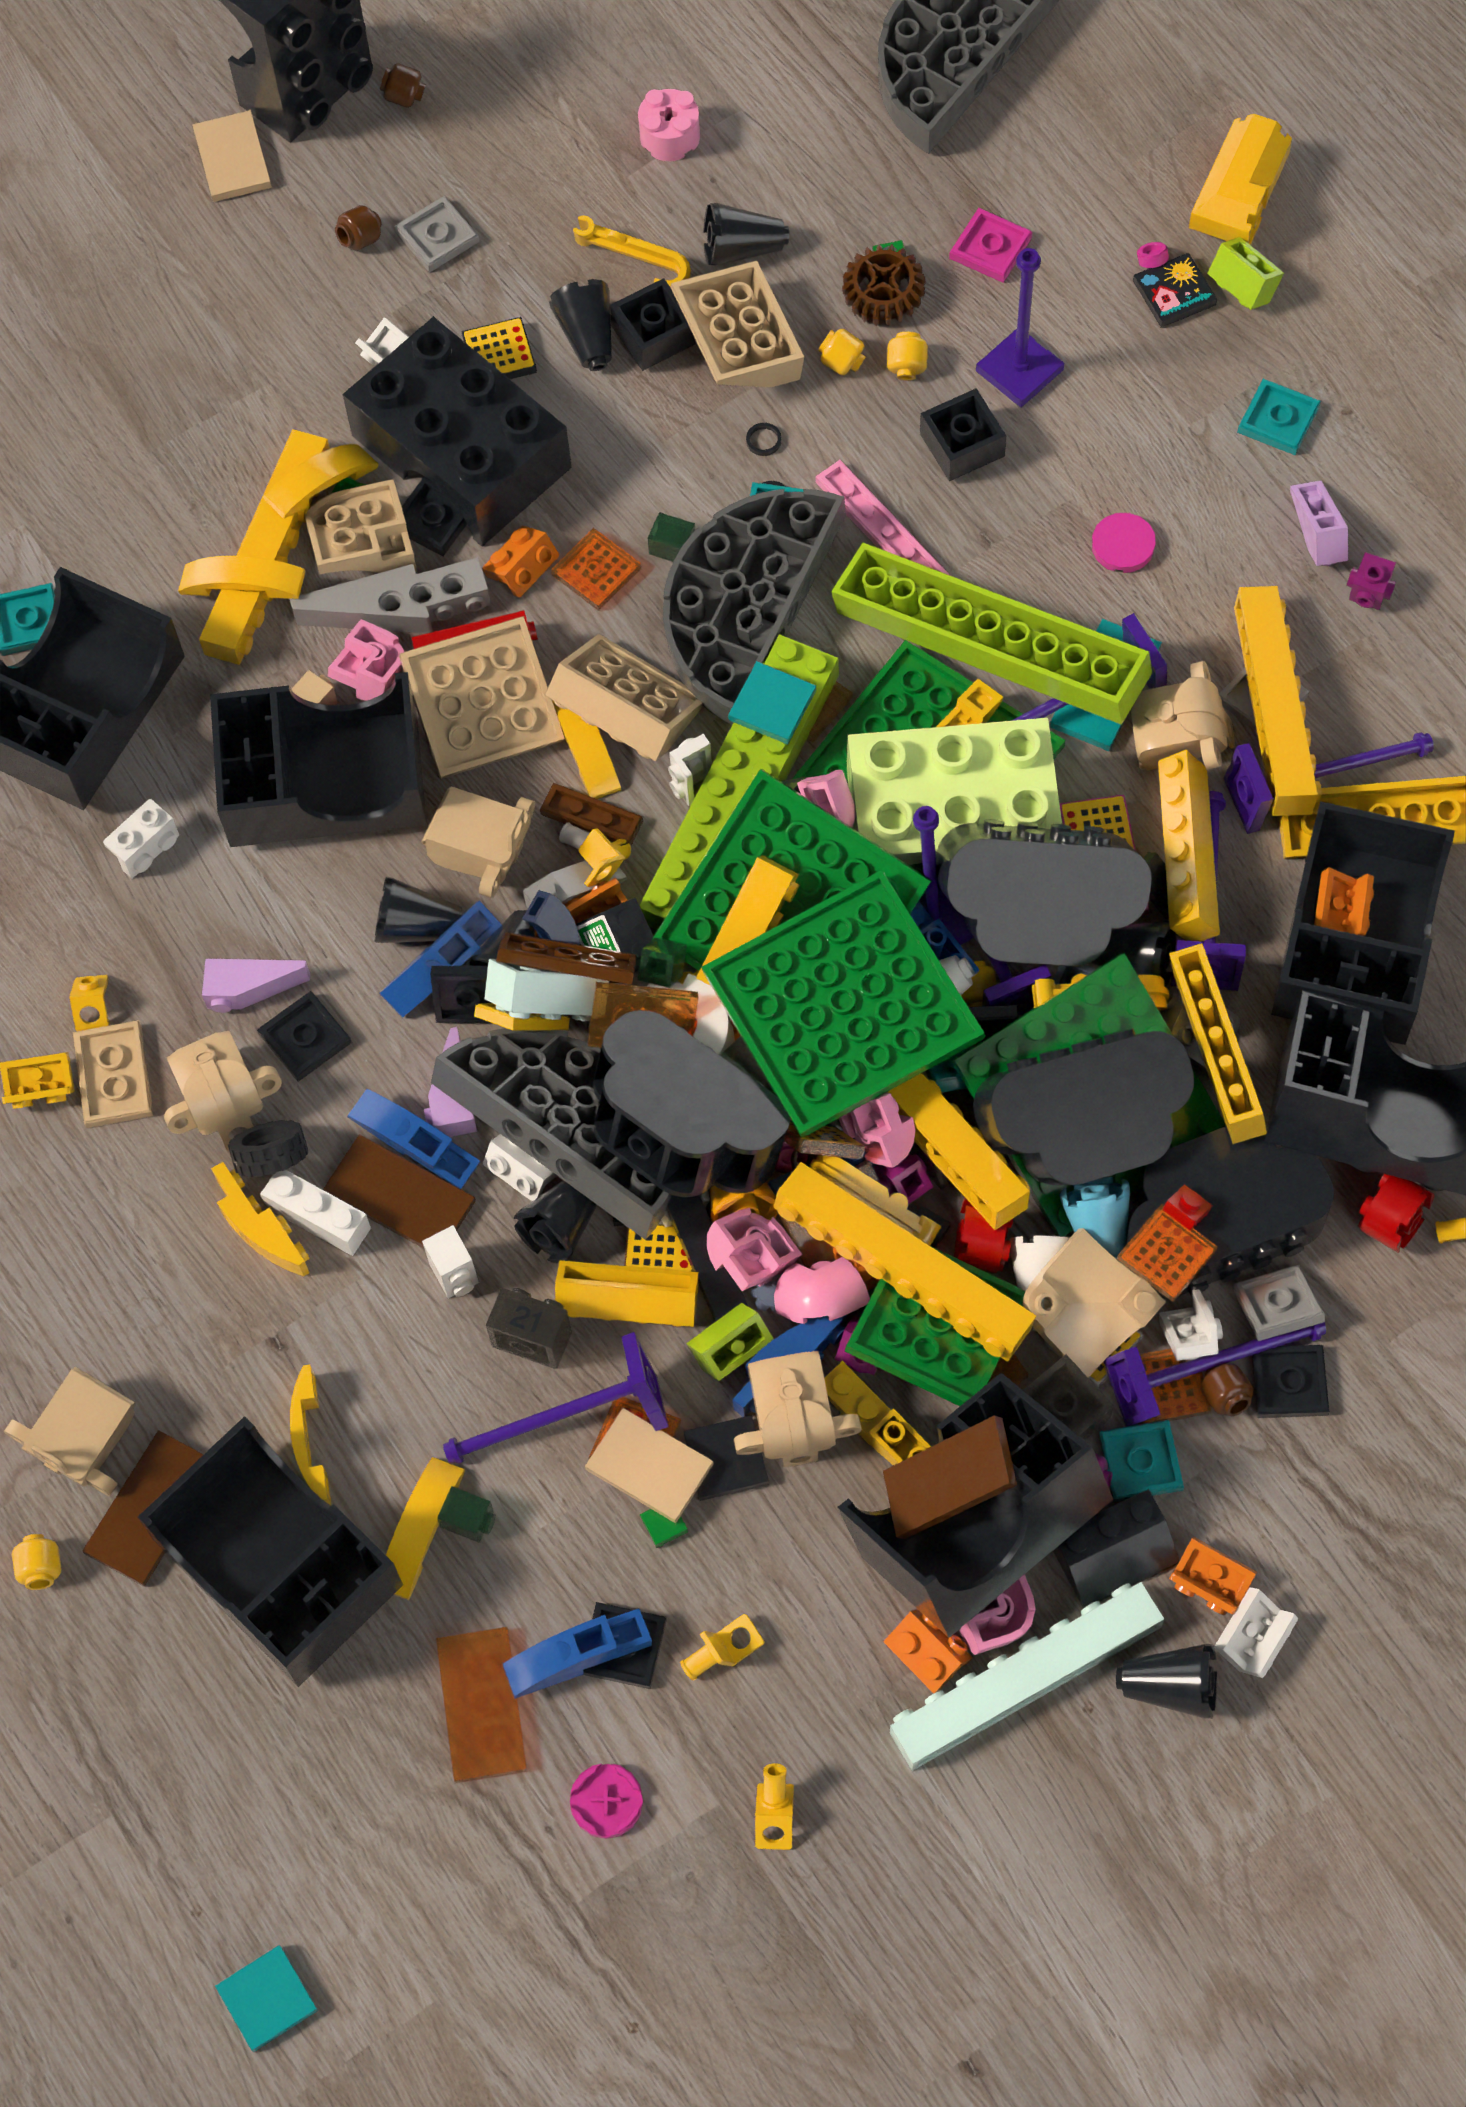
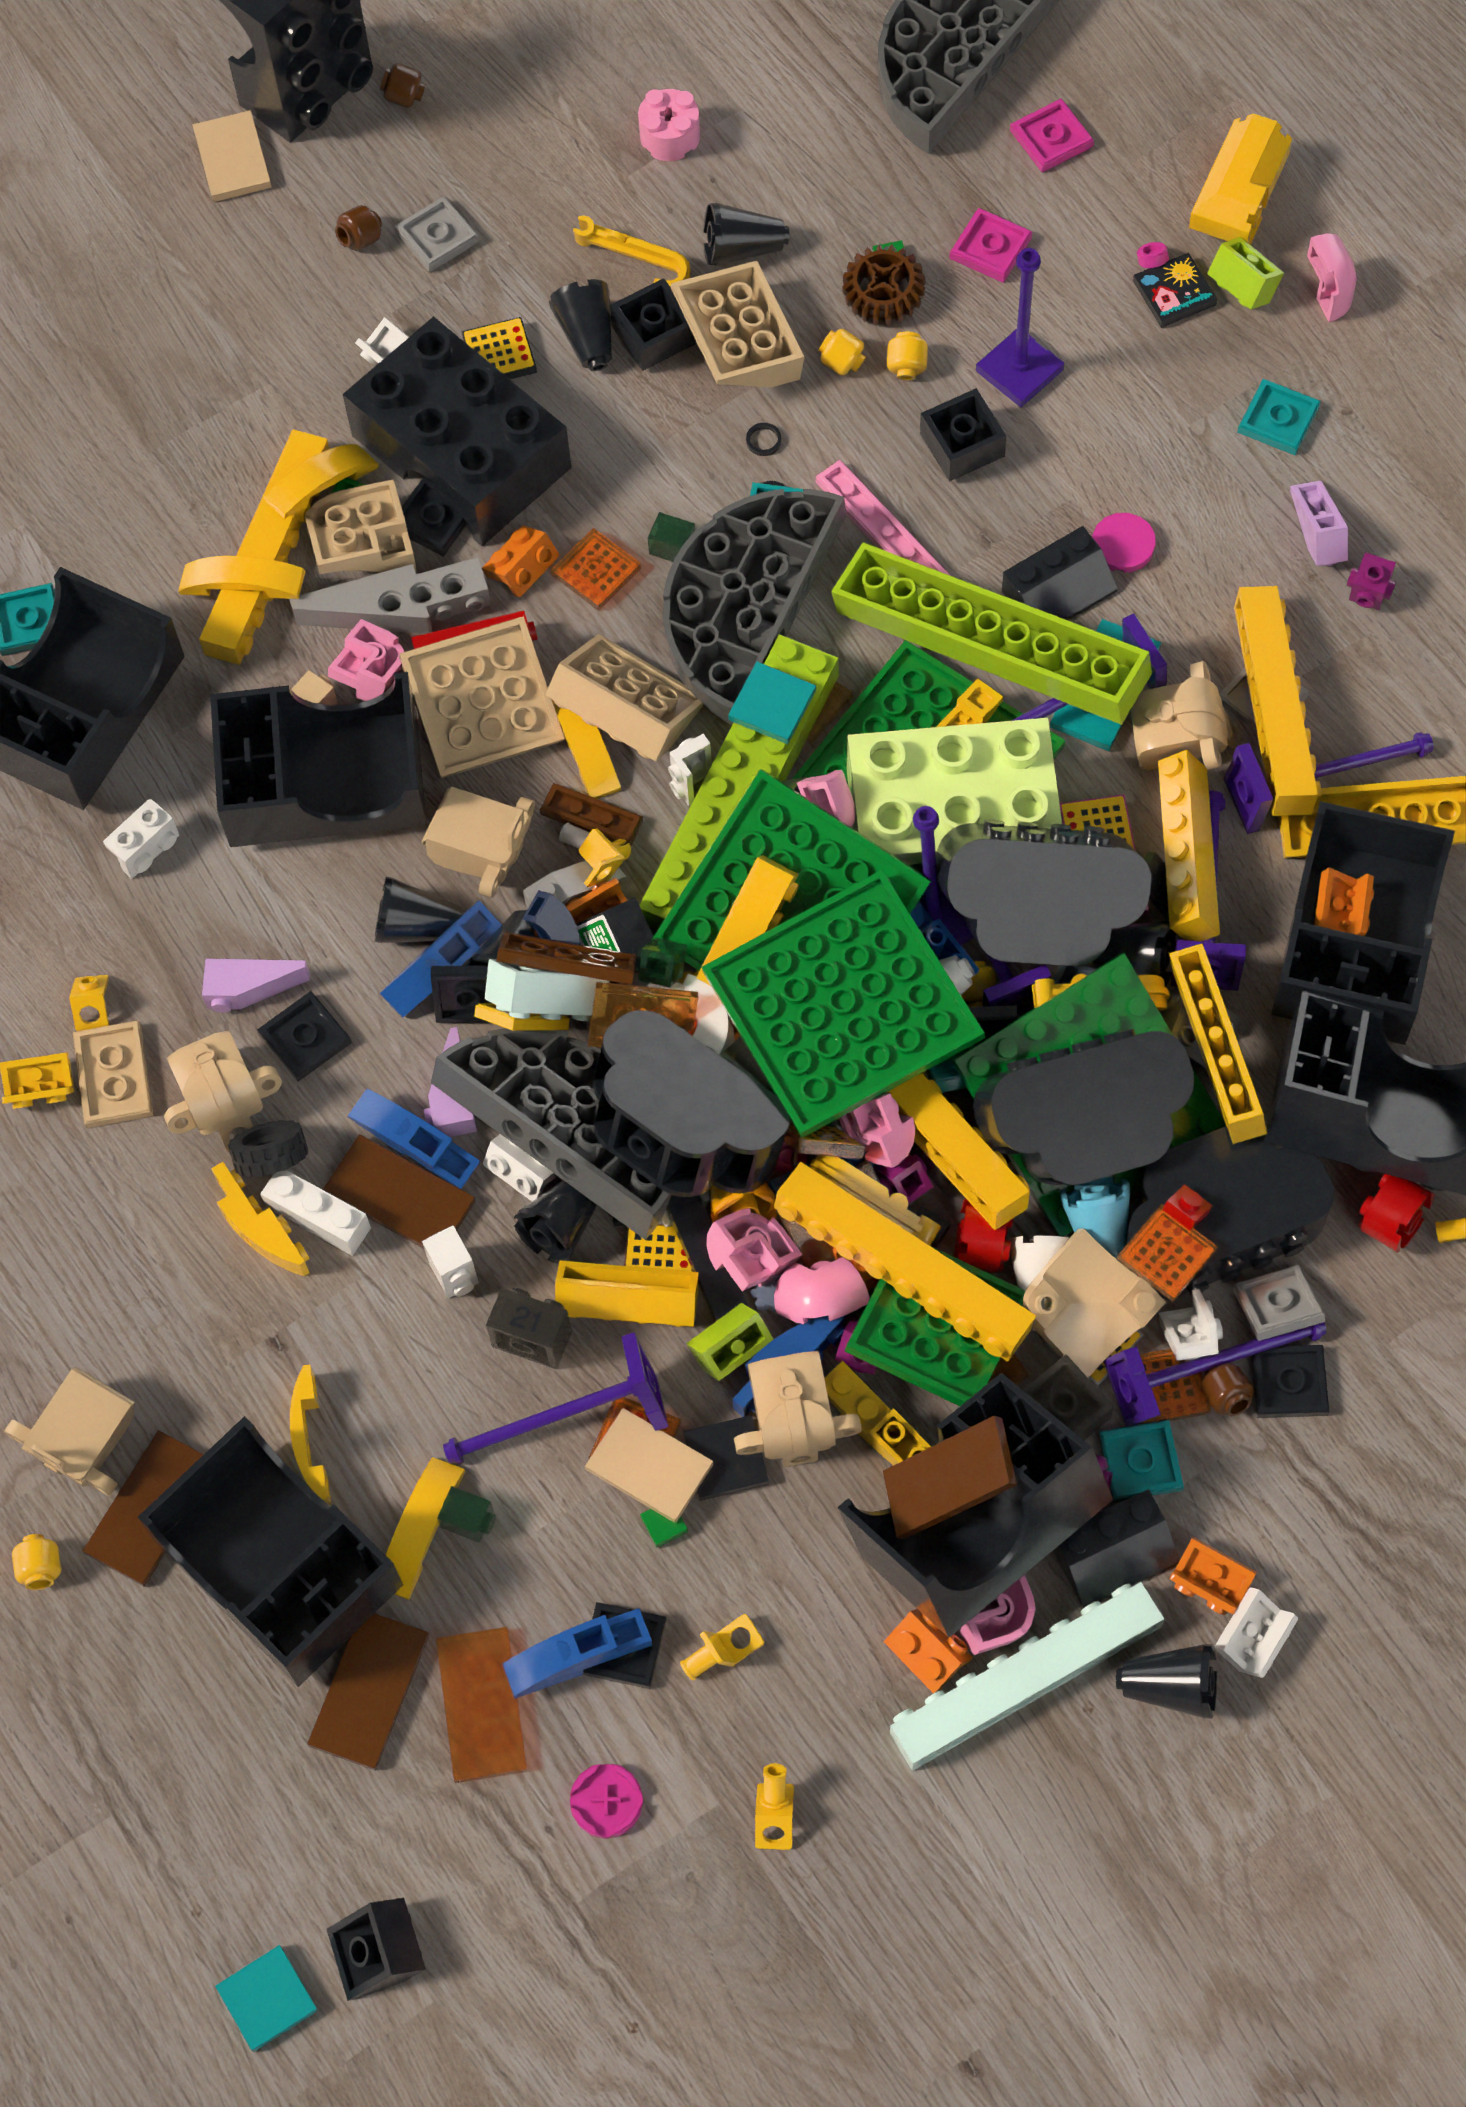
none -> reddish brown tile [307,1613,430,1771]
none -> black slope [327,1897,426,2001]
none -> black slope [1002,526,1118,620]
none -> dark pink tile [1010,98,1094,173]
none -> bright pink brick [1307,233,1357,322]

